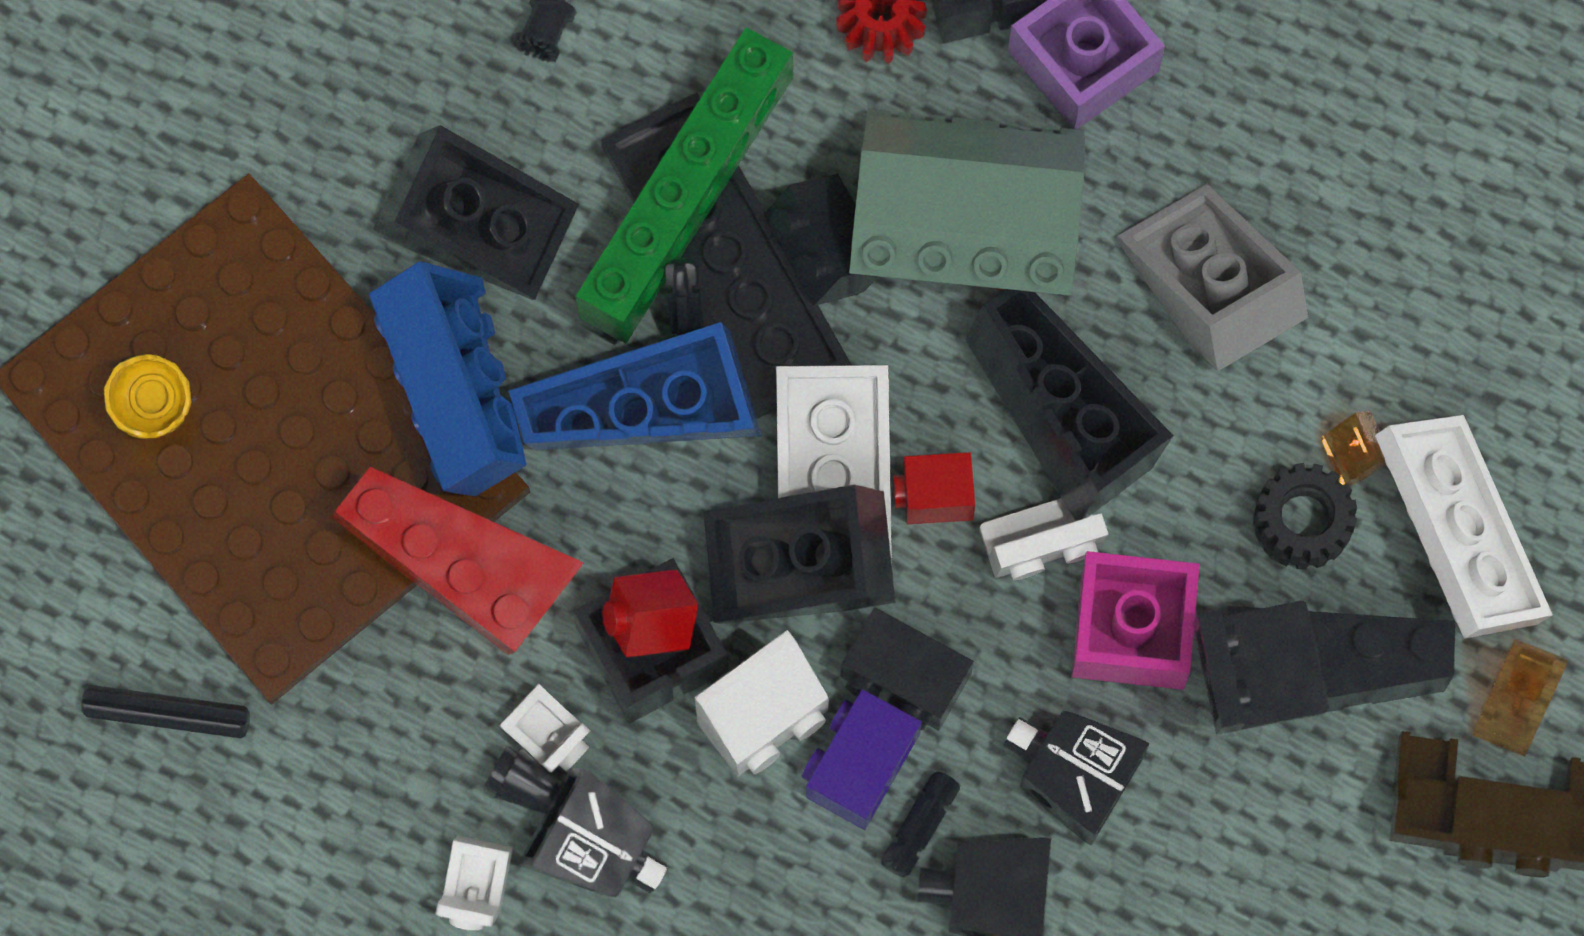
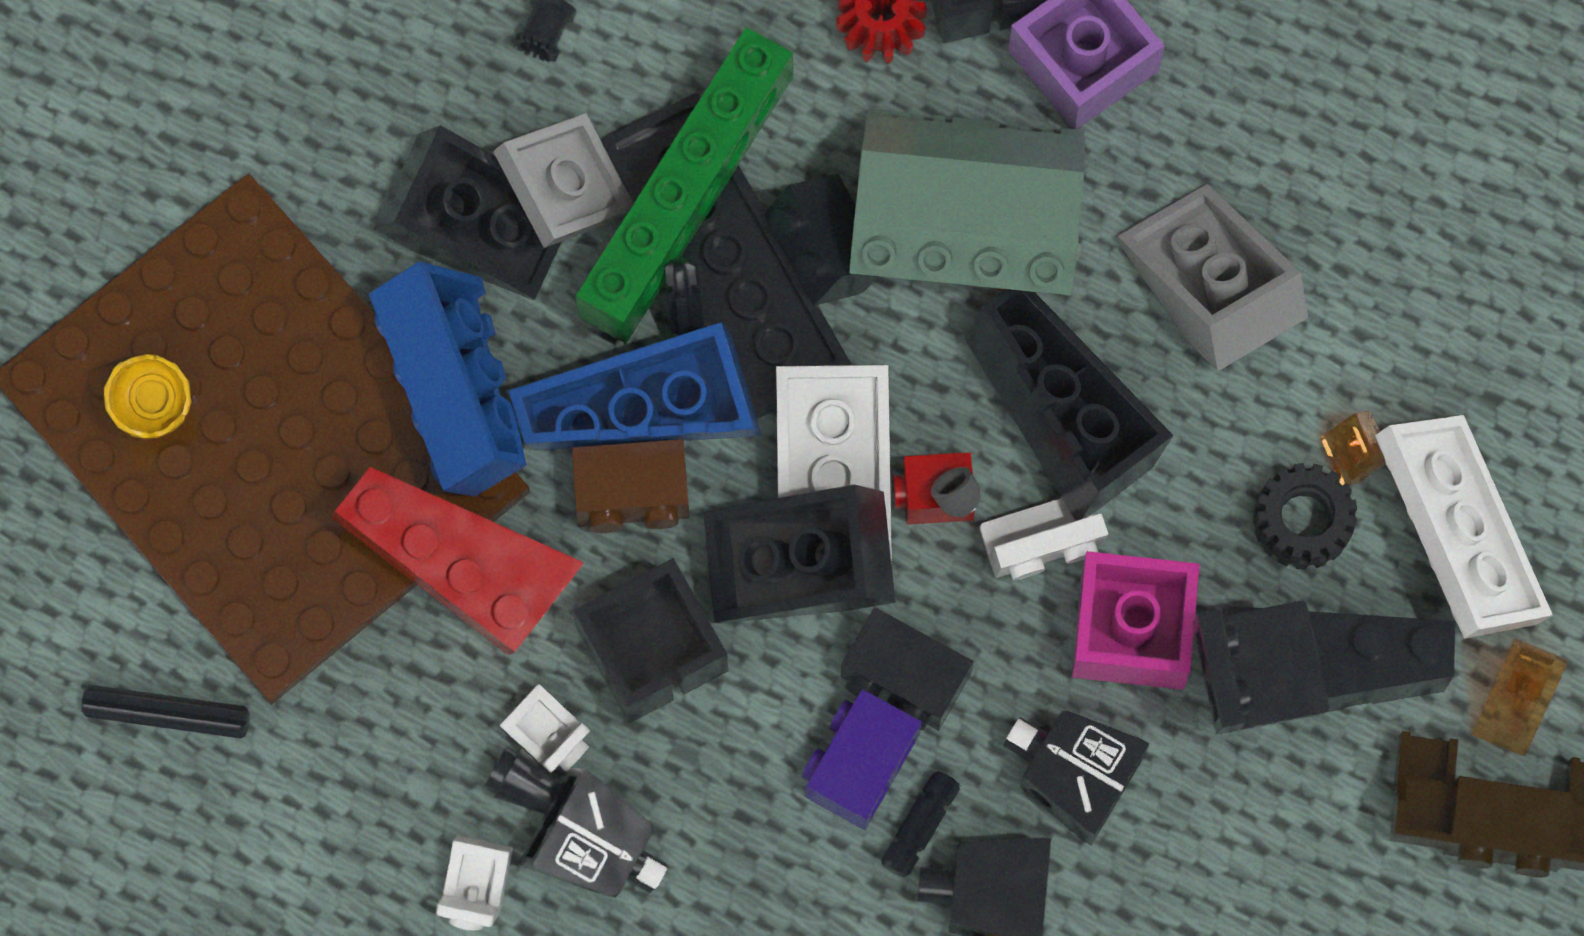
red brick [603,569,698,658] -> none
white slope [695,630,829,777] -> none
none -> light grey plate [493,113,634,248]
none -> reddish brown brick [572,439,690,533]
none -> dark grey hinge [931,467,981,517]

